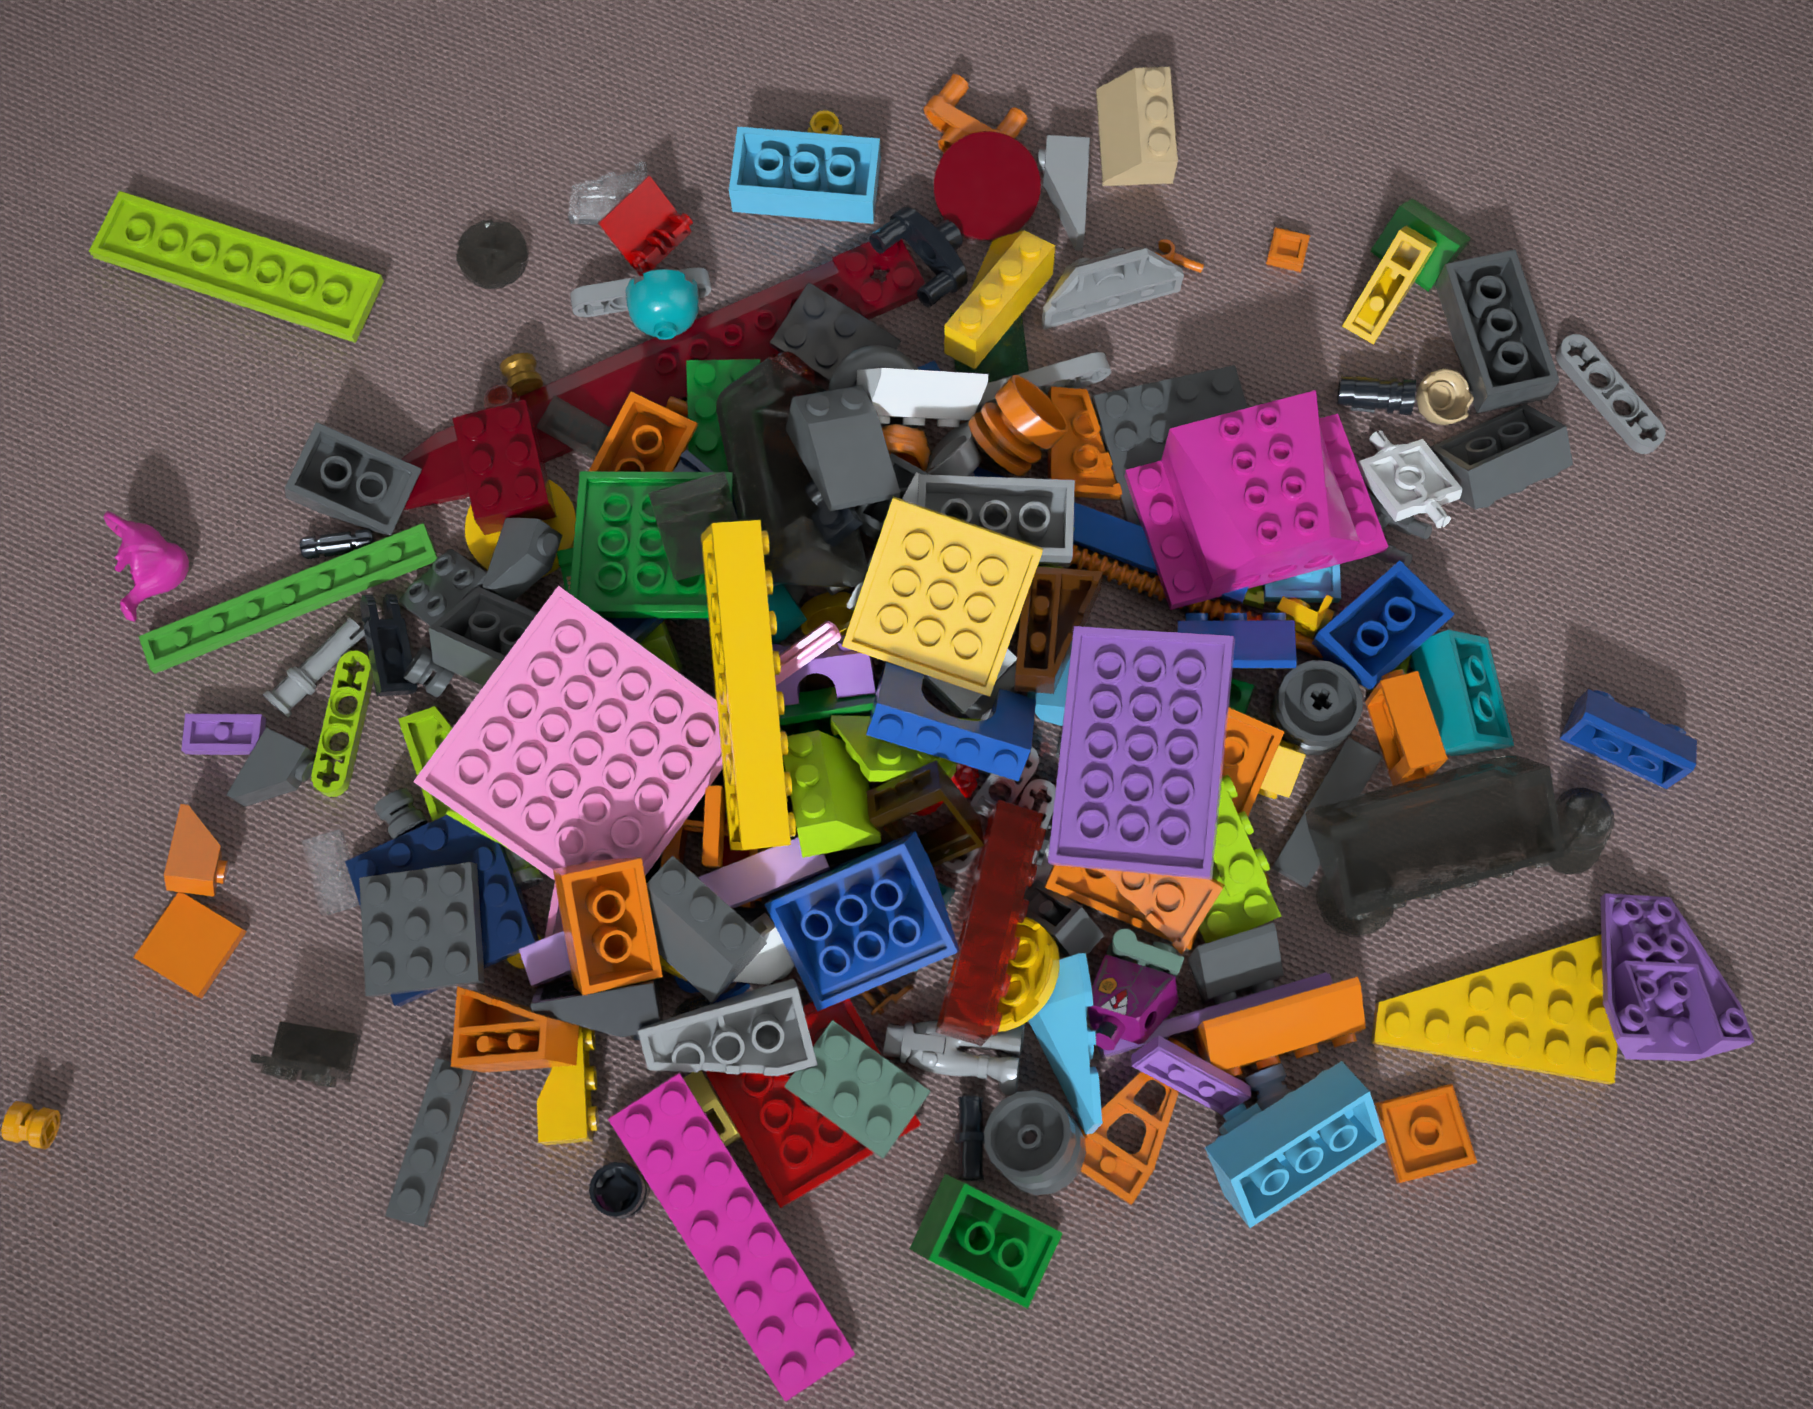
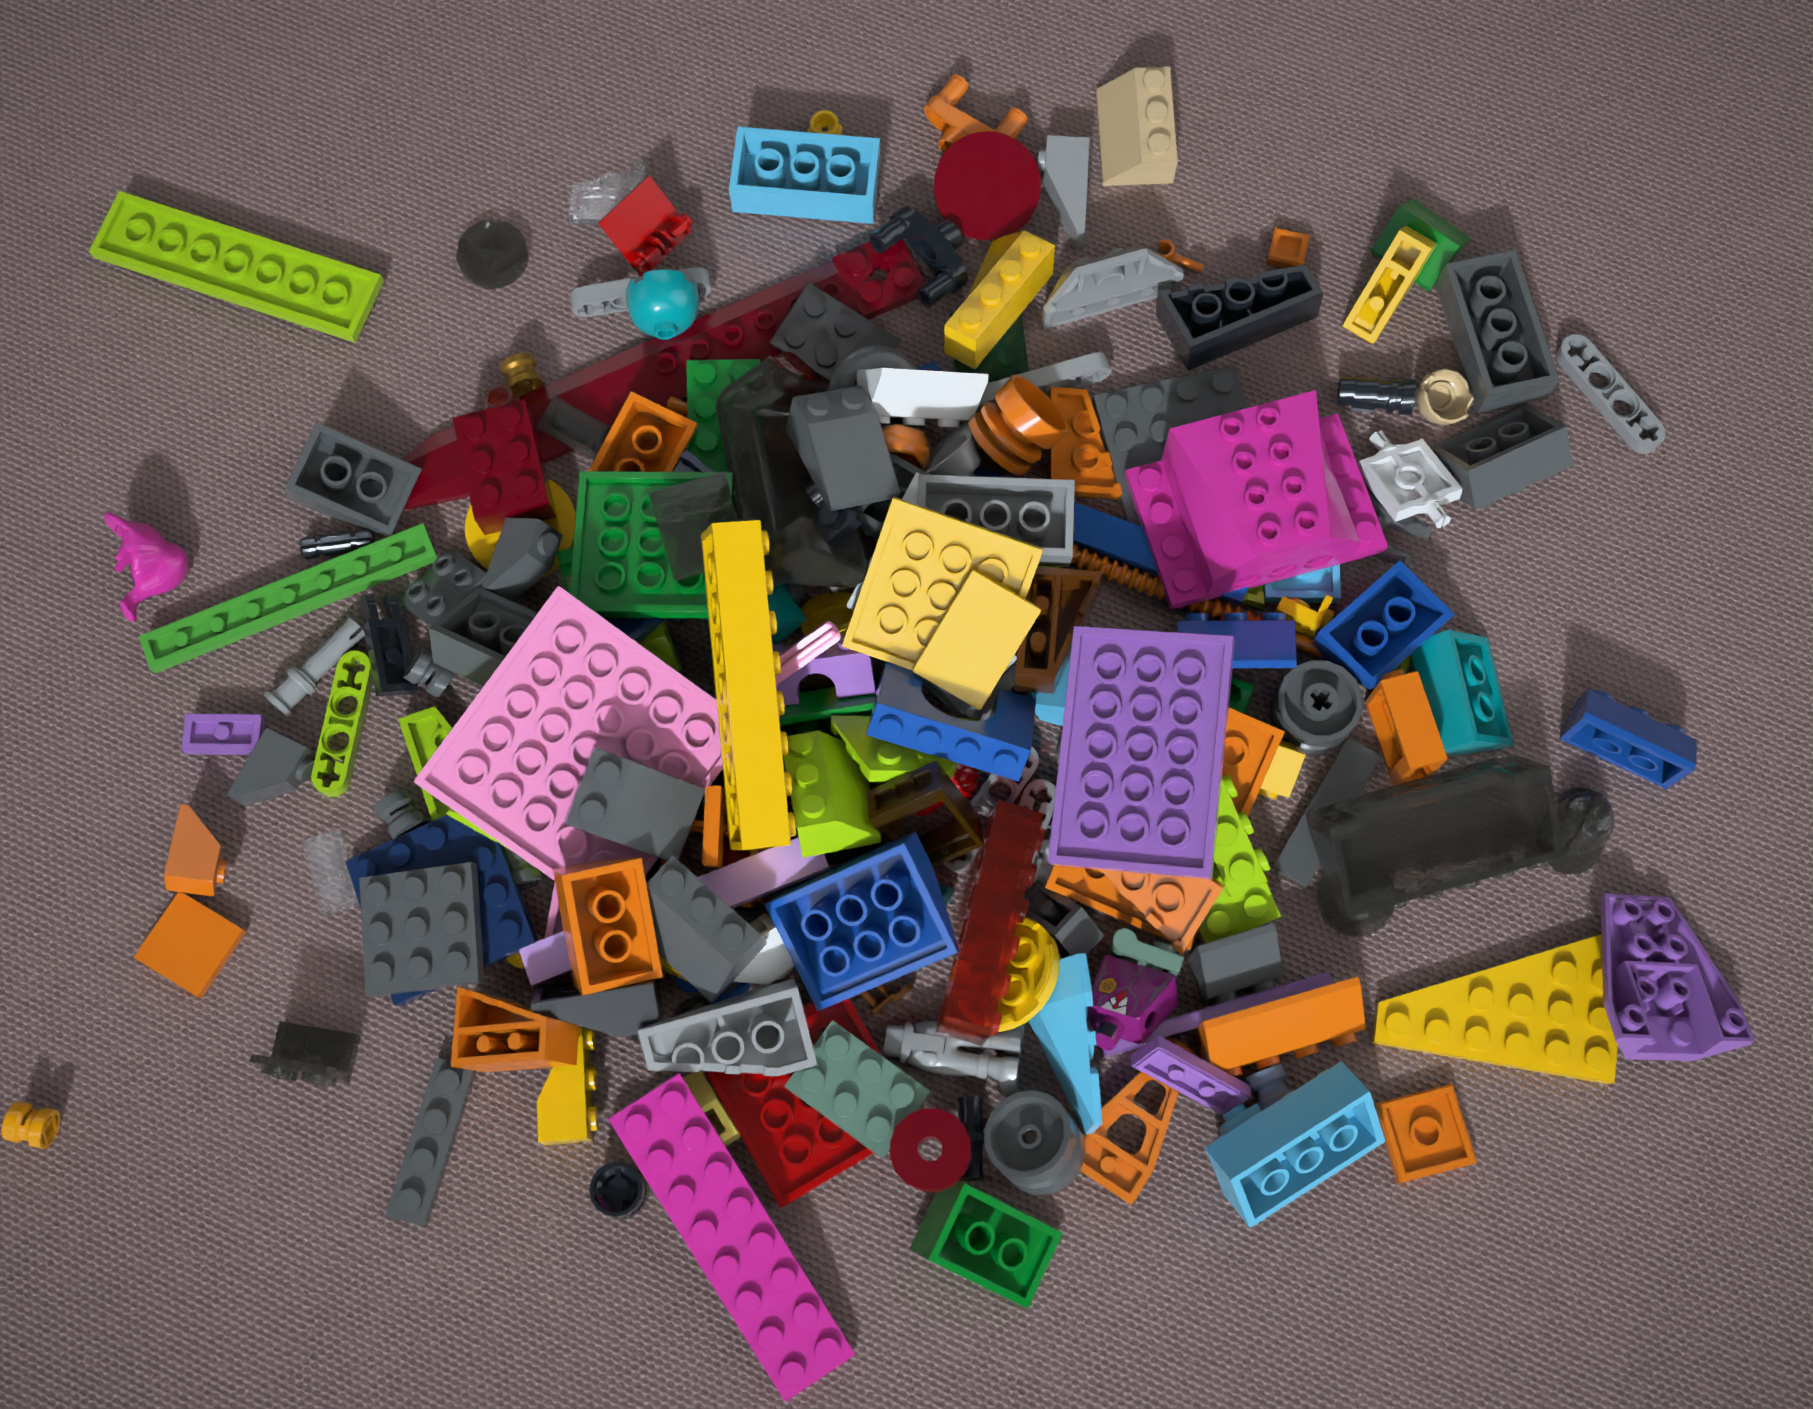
none -> dark grey slope [564,747,705,861]
none -> dark red tile [890,1108,972,1192]
none -> yellow tile [912,568,1041,710]
none -> black wedge [1156,265,1323,371]

